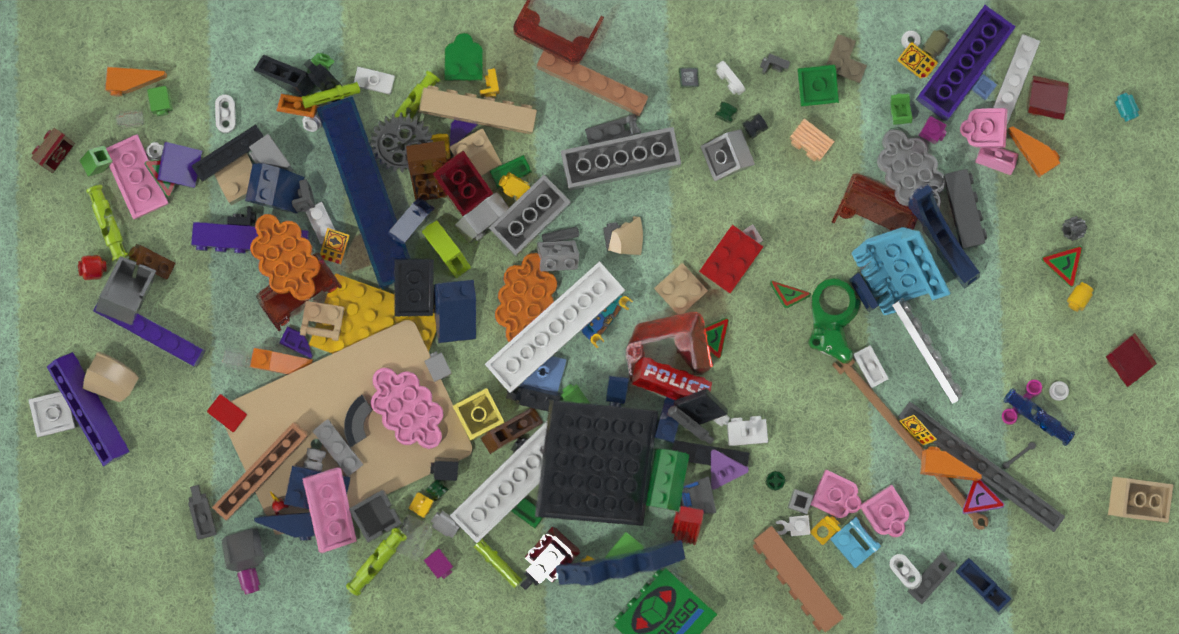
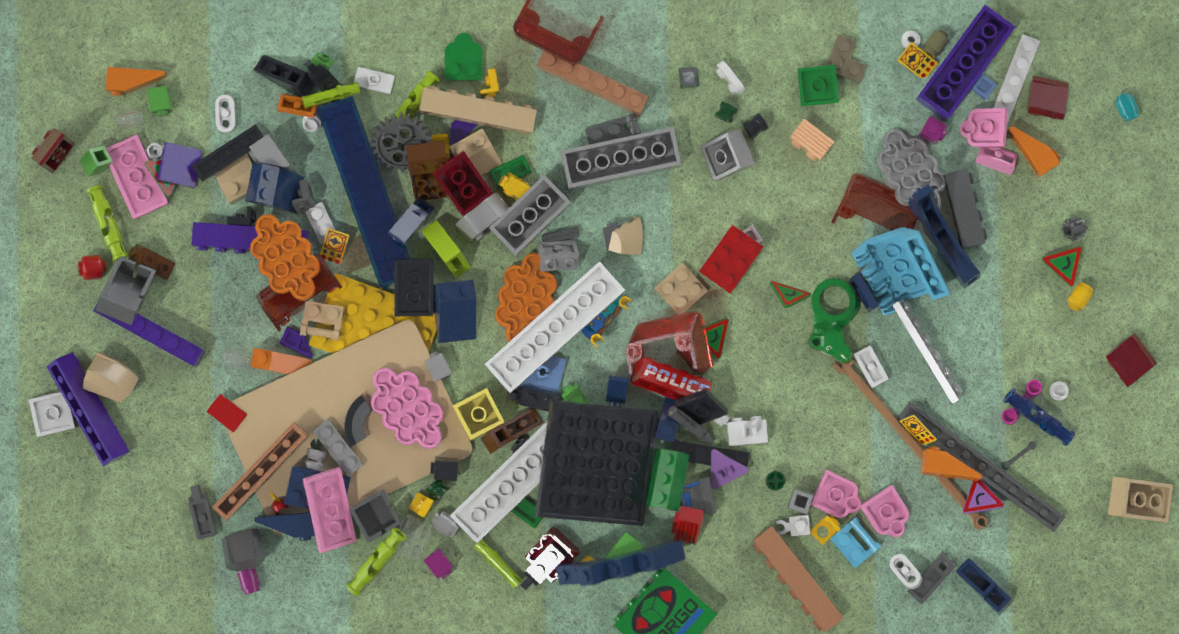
dark grey bracket [760,54,791,75] -> none
bright green bracket [890,93,913,125] -> none

